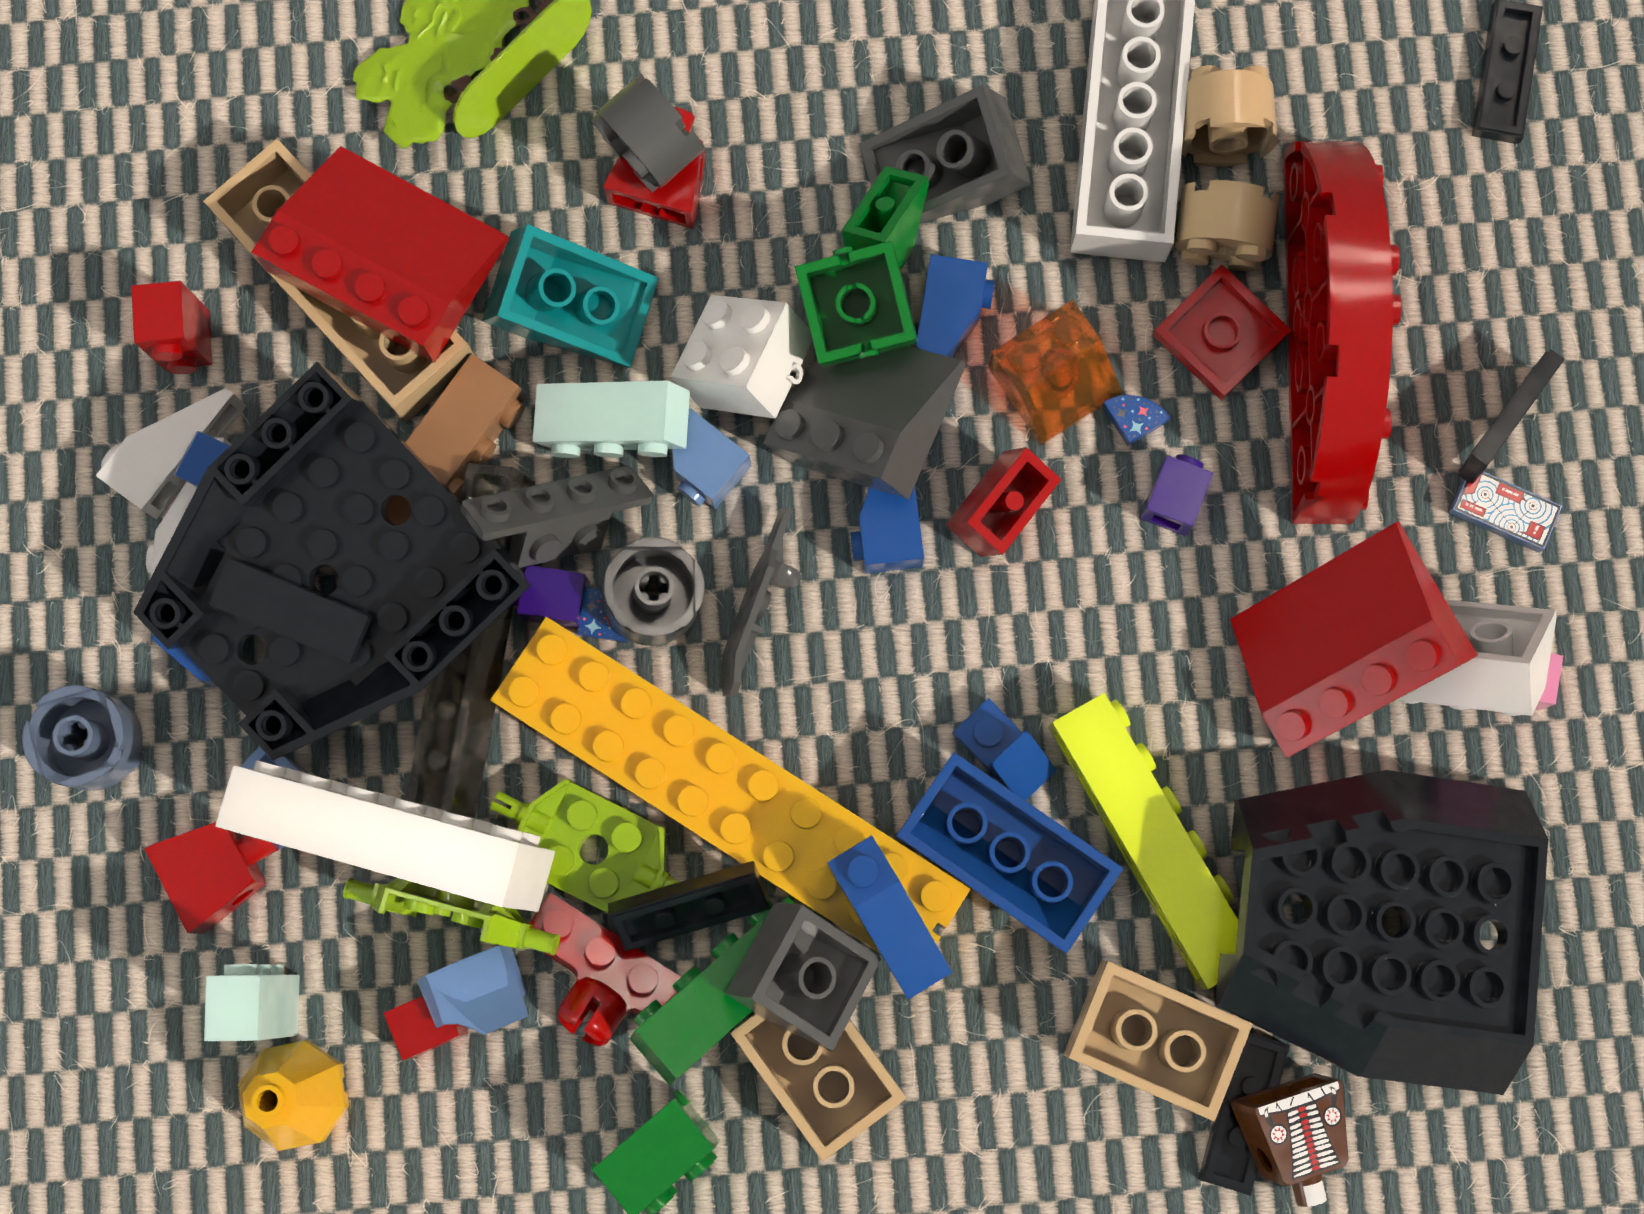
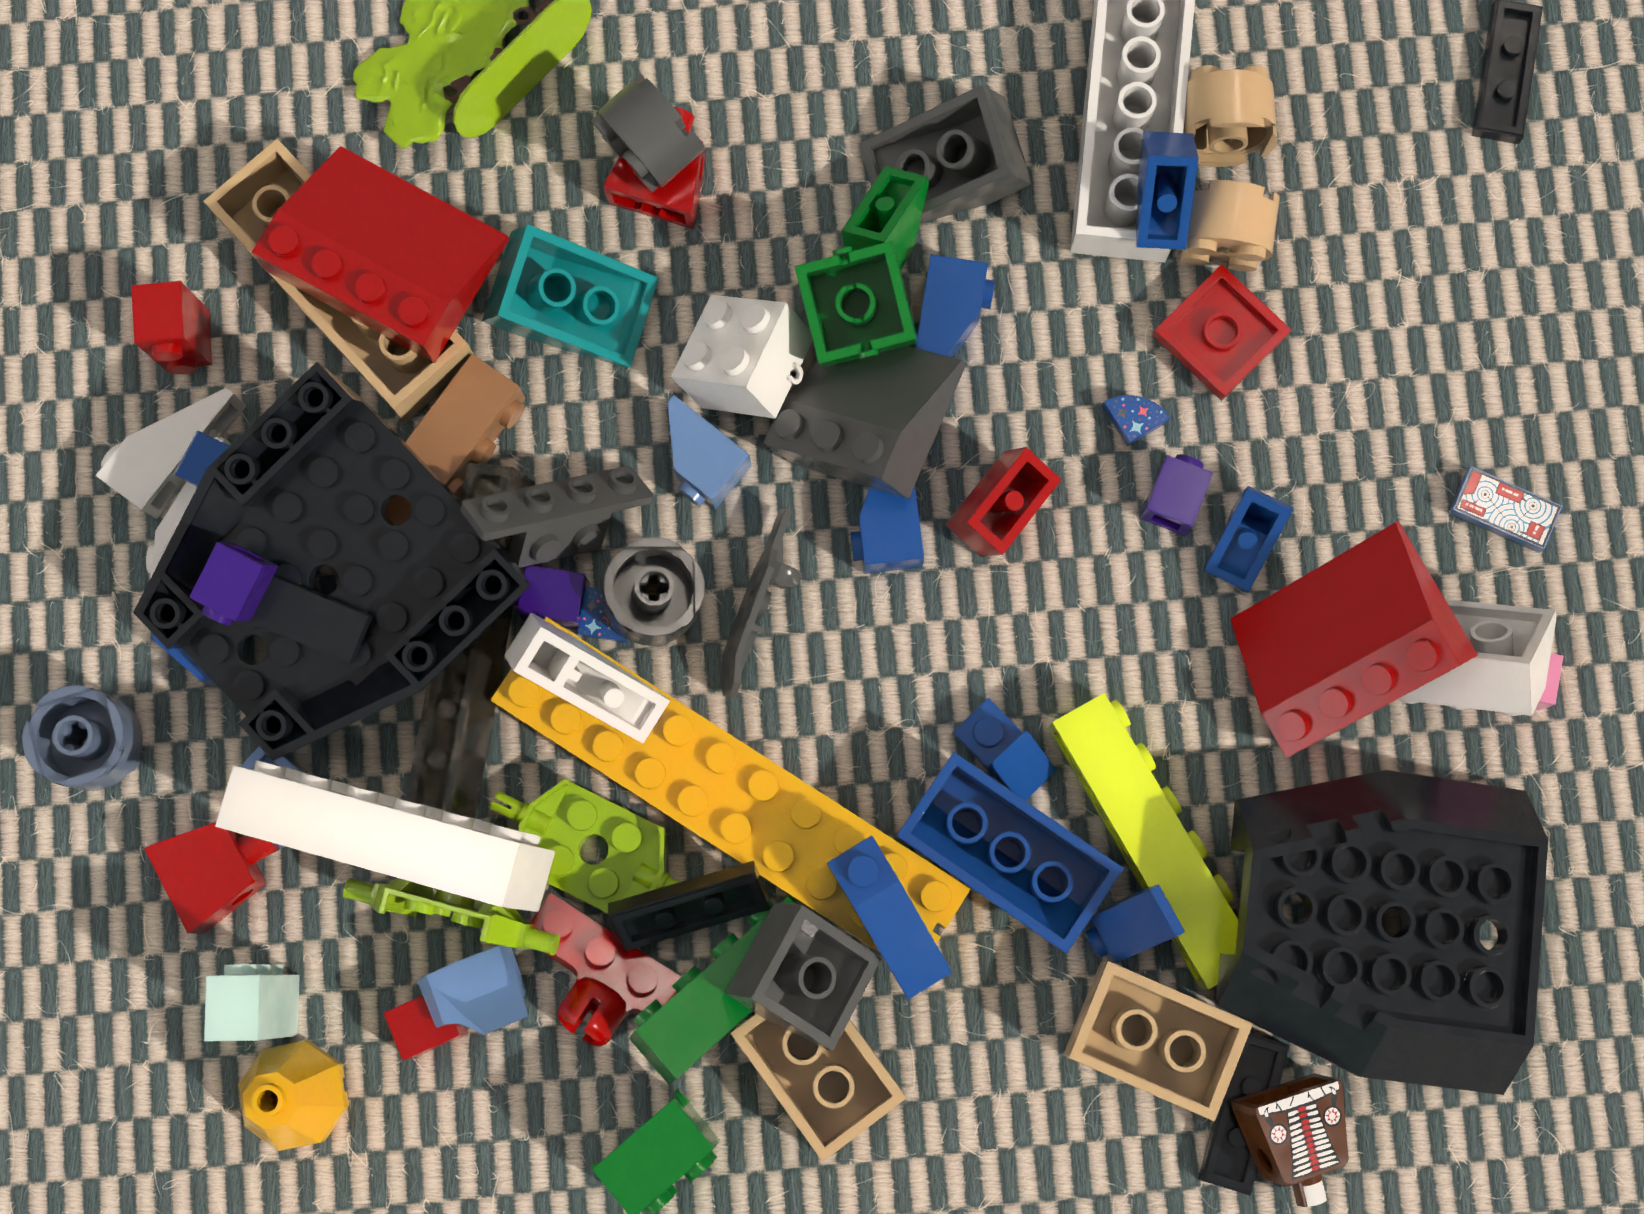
light aqua brick [533,380,690,458] -> none
clear orange slope [988,299,1122,445] -> none
red brick [1283,141,1401,524] -> none
black tile [1458,349,1565,485] -> none
none -> dark purple brick [189,542,278,625]
none -> white slope [504,613,670,743]
none -> blue slope [1084,884,1185,963]
none -> blue slope [1136,131,1199,250]
none -> blue slope [1204,486,1294,592]

